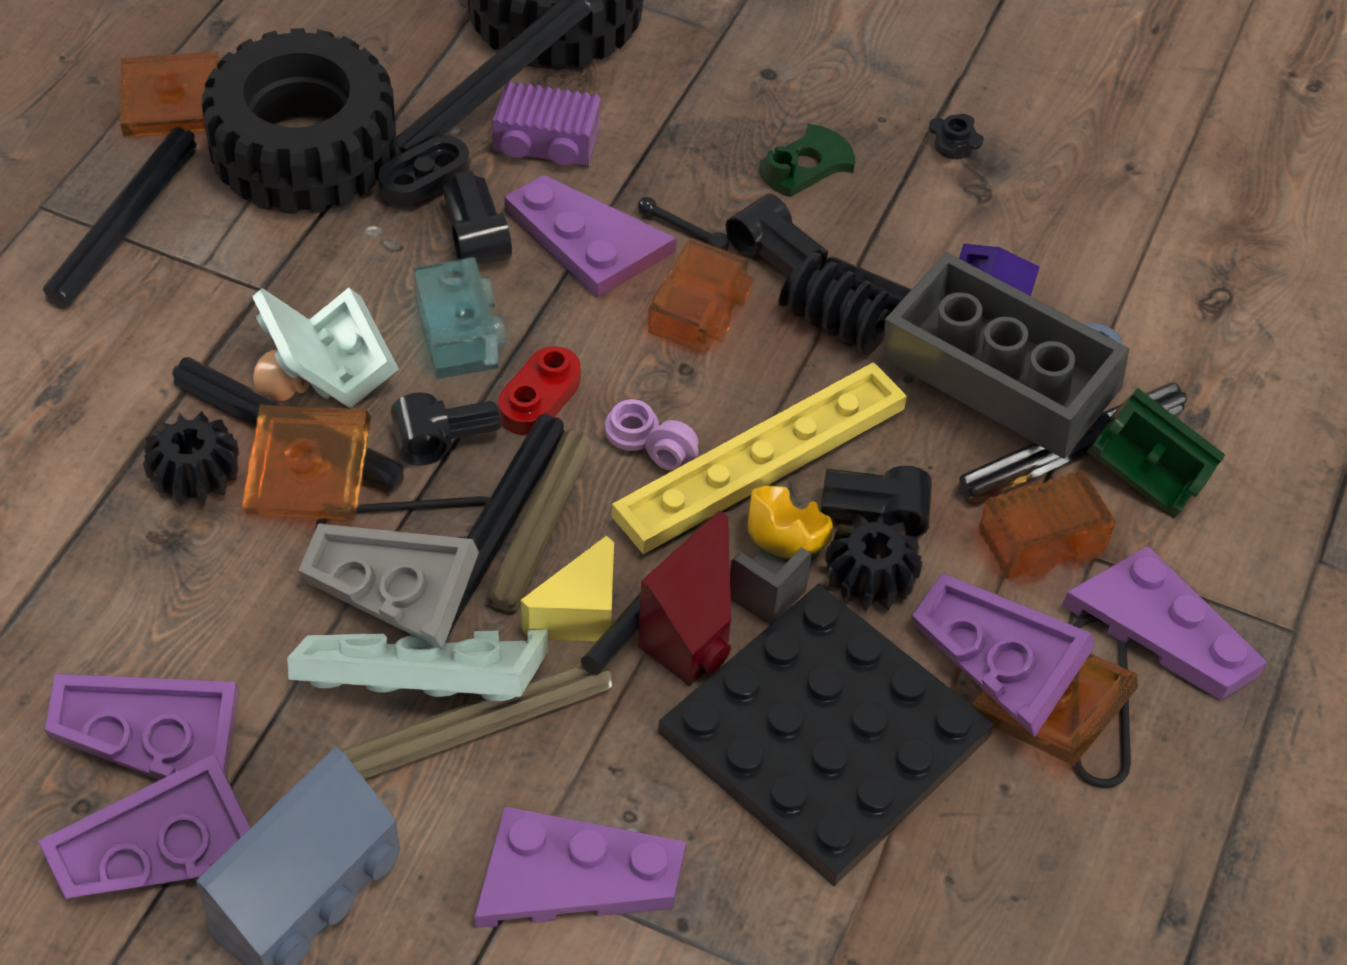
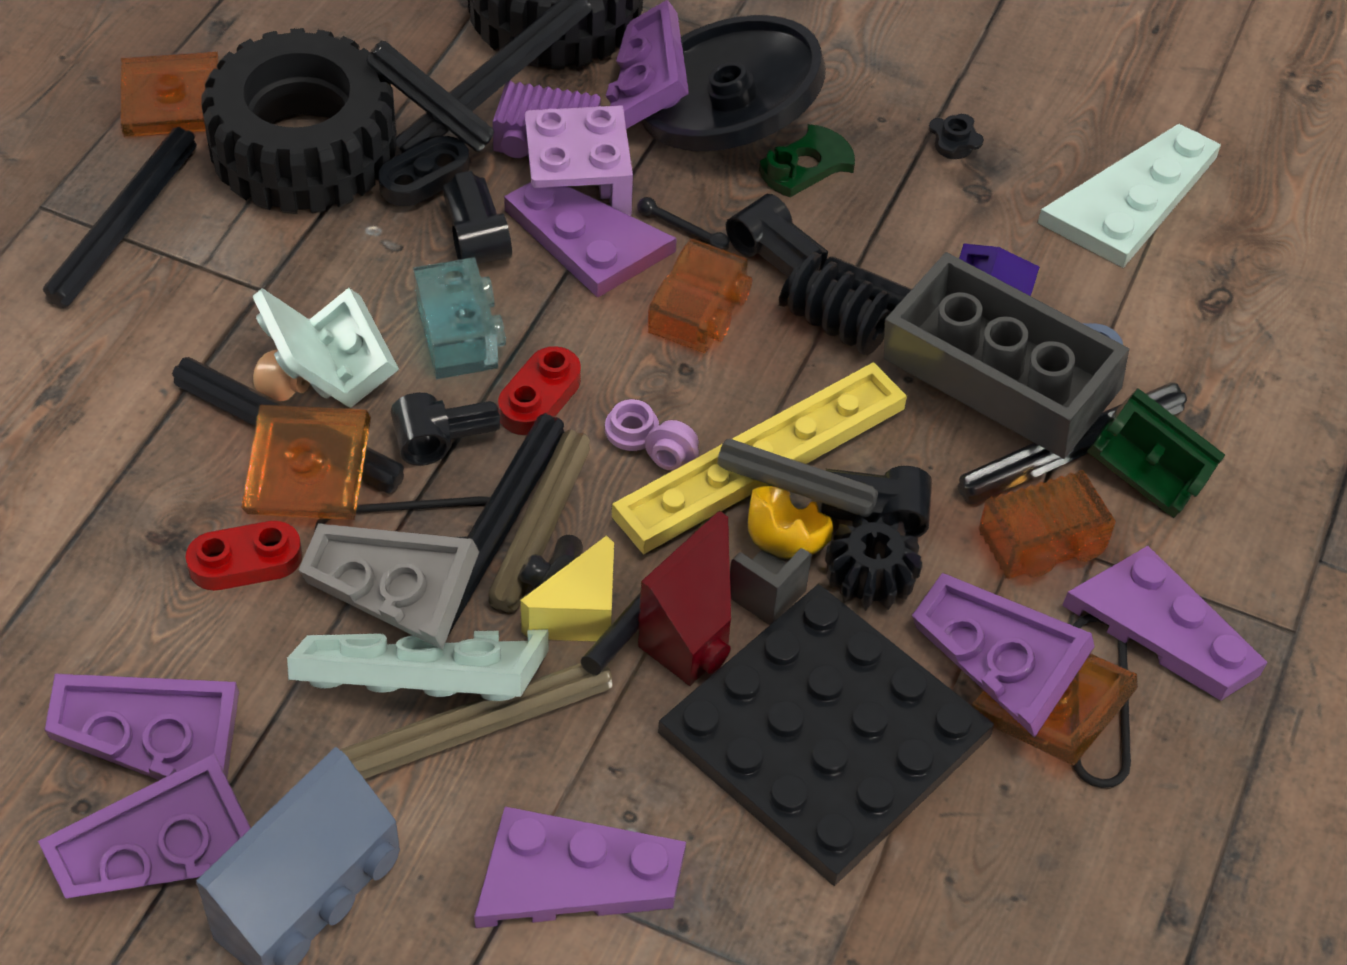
black gear [143,411,240,506] -> none
none -> red plate [186,521,302,591]
none -> black axle [366,40,494,152]
none -> black arm [519,535,583,591]
none -> lavender bracket [525,106,633,216]
none -> medium lavender wing [606,0,689,129]
none -> black dish [642,15,826,151]
none -> dark grey axle [717,439,878,517]
none -> light aqua wing [1038,124,1221,268]

